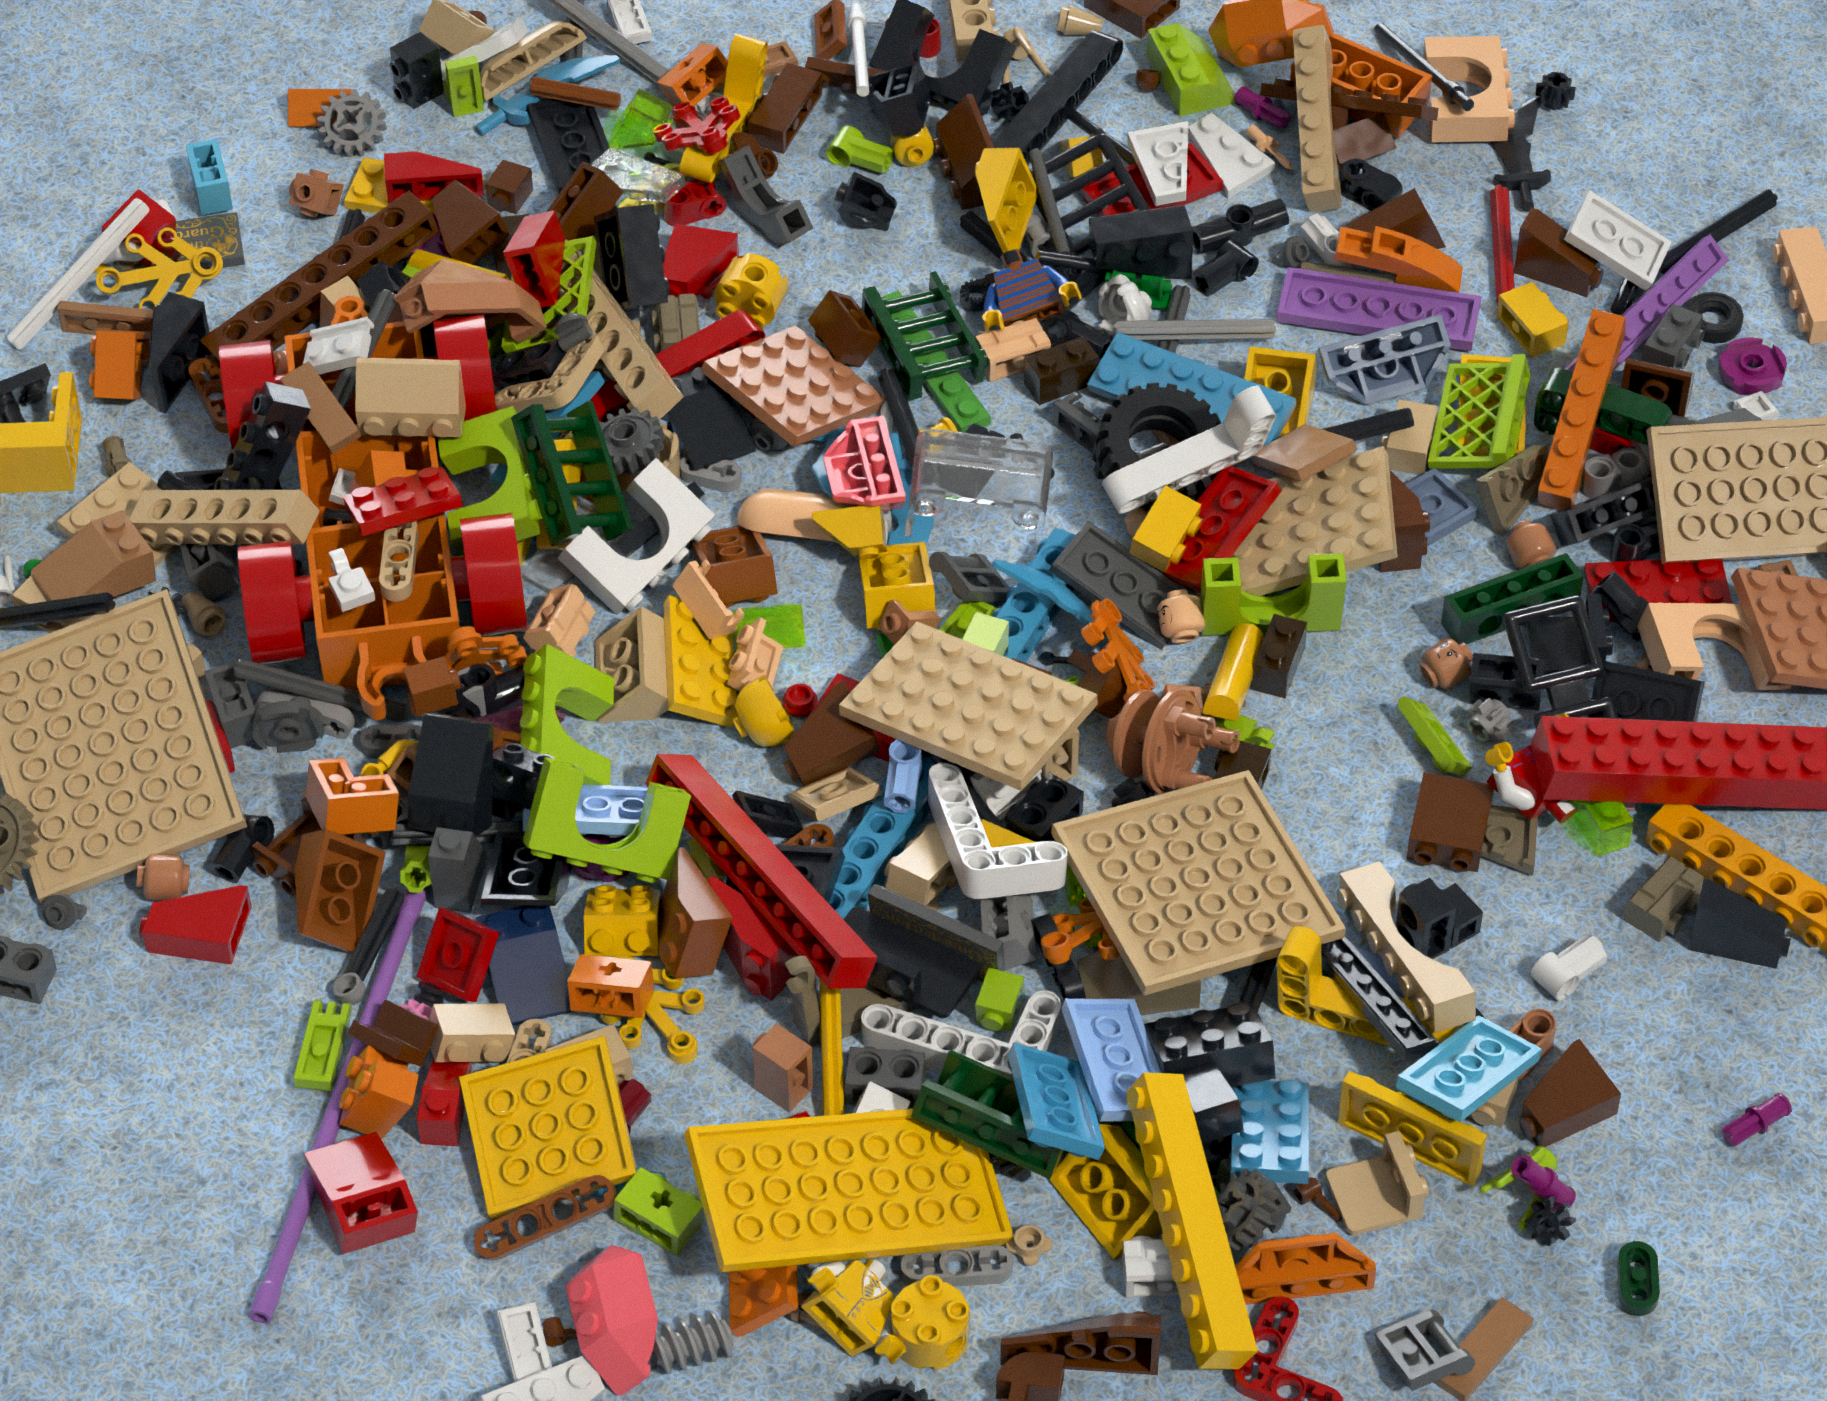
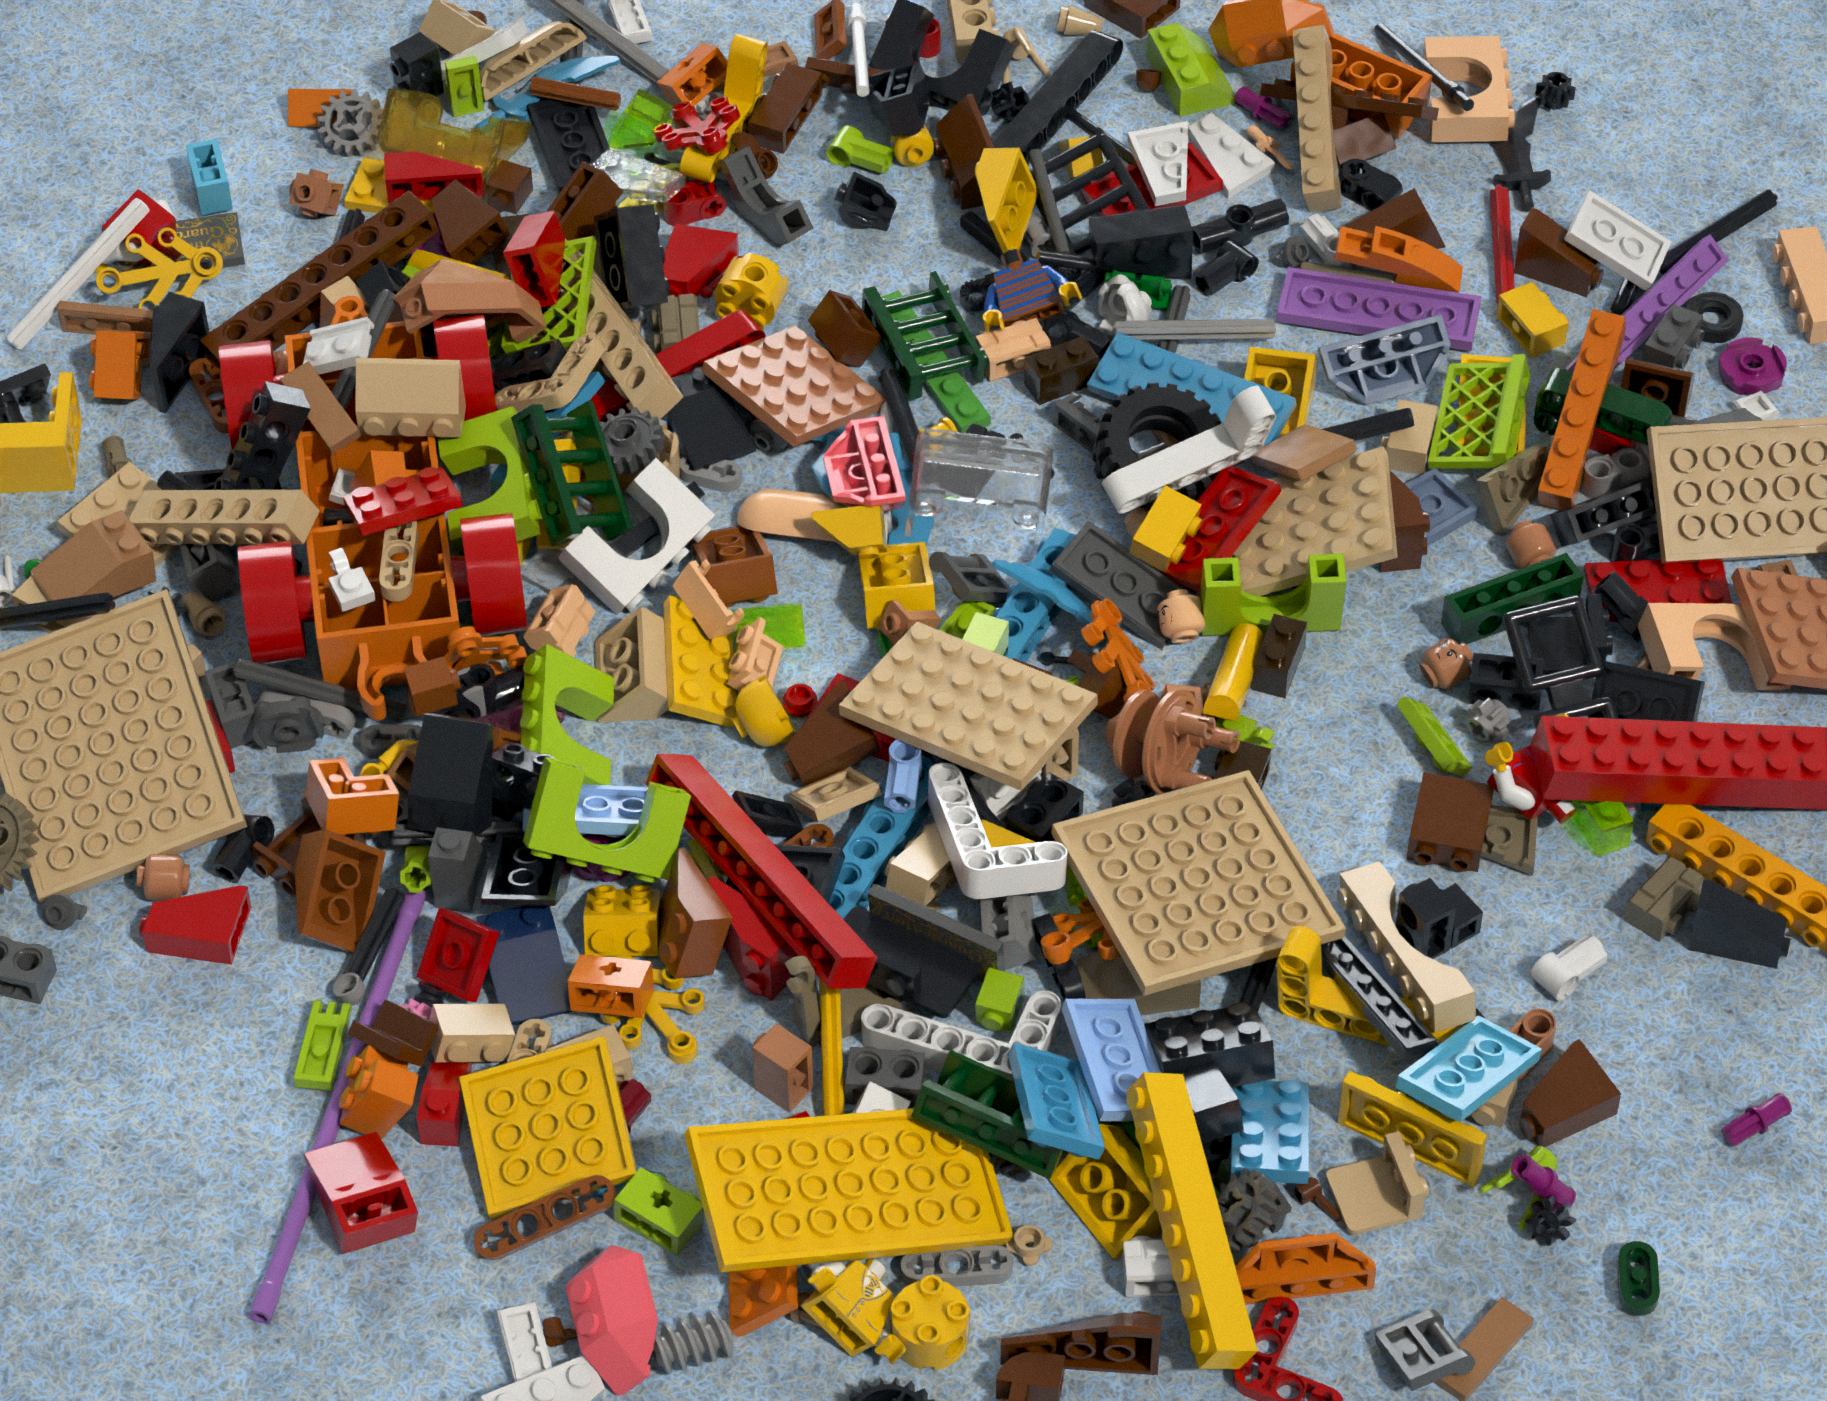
dark grey plate [555,313,593,352] -> none
none -> clear yellow windscreen [378,88,532,179]

